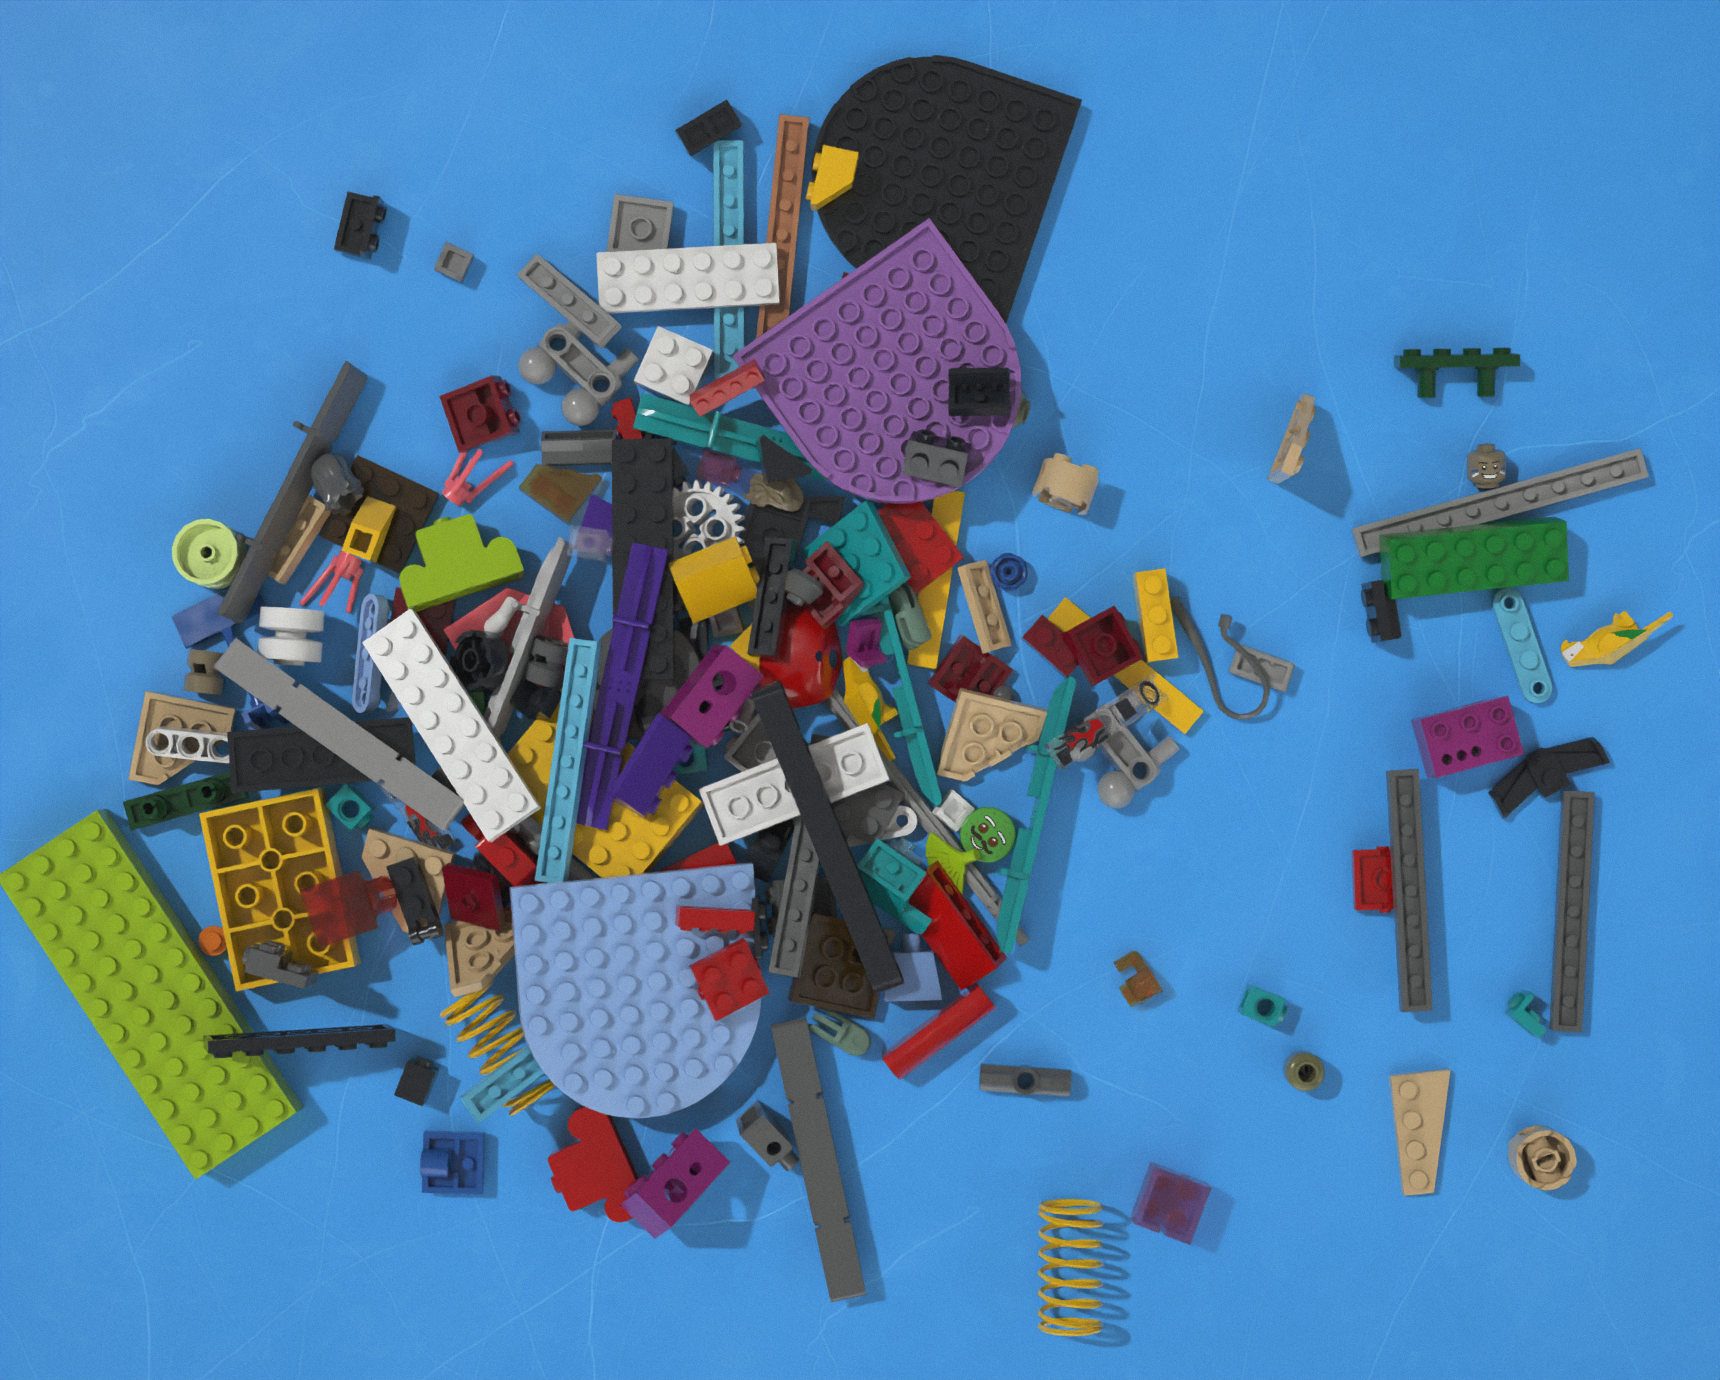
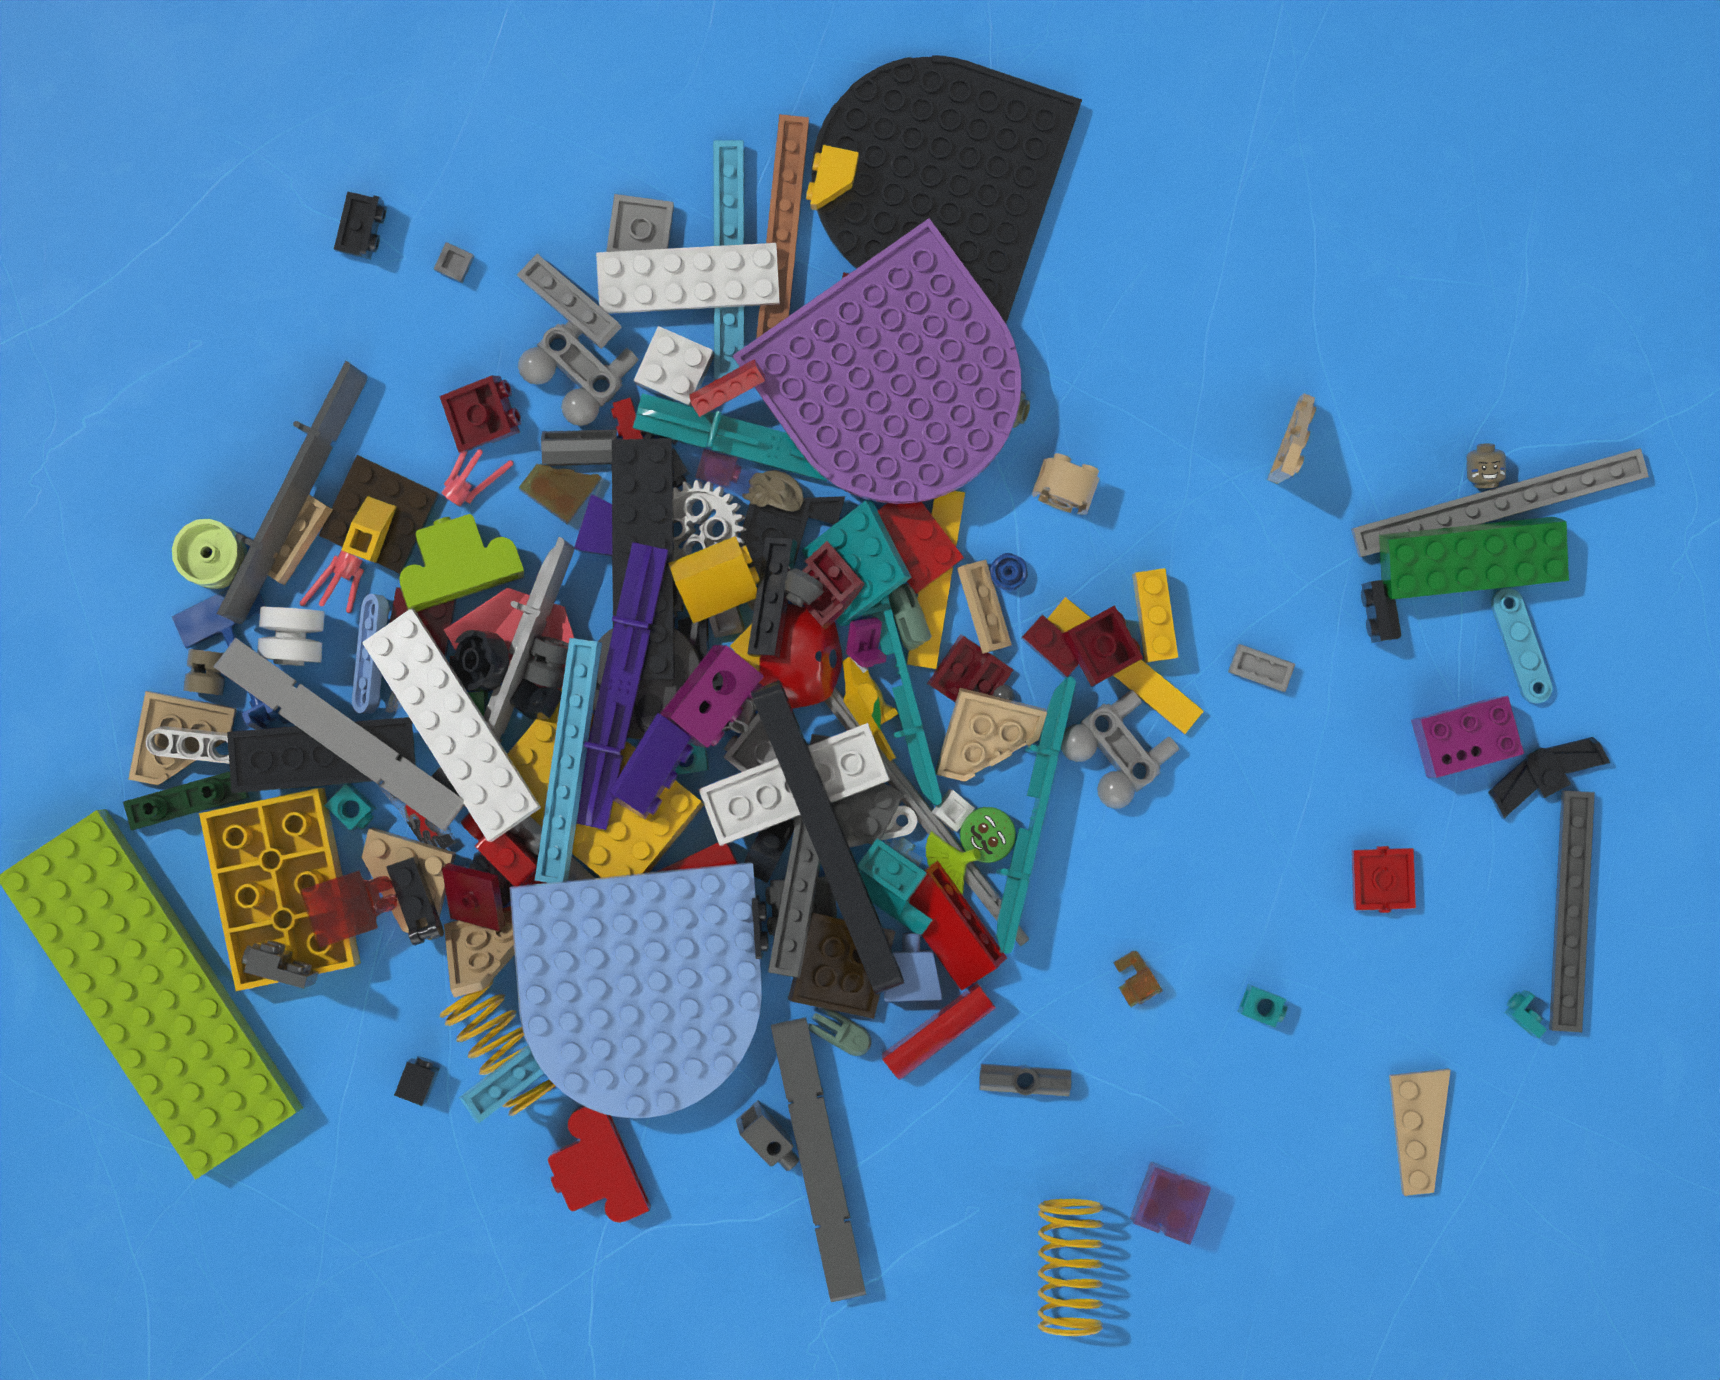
orange plate [198,926,227,956] -> none
black plate [203,1024,395,1058] -> none
dark grey piece [311,453,364,516] -> none
blue plate [420,1131,485,1194] -> none
white arm [484,597,519,637] -> none
clear brick [567,525,614,562] -> none
magenta piece [620,1128,730,1239] -> none
black hinge [674,100,742,156] -> none
red piece [675,905,755,934] -> none
red plate [689,938,770,1021] -> none
black slope [756,435,813,484] -> none
black bracket [902,429,972,487] -> none
black bracket [948,367,1010,416] -> none
piece [1044,673,1169,770] -> none
dark grey piece [1170,596,1270,720] -> none
olive head [1283,1050,1325,1092] -> none
dark grey plate [1386,769,1433,1012] -> none
dark green plate [1394,348,1520,398] -> none
tan brick [1508,1125,1577,1191] -> none
yellow animal [1561,611,1673,667] -> none

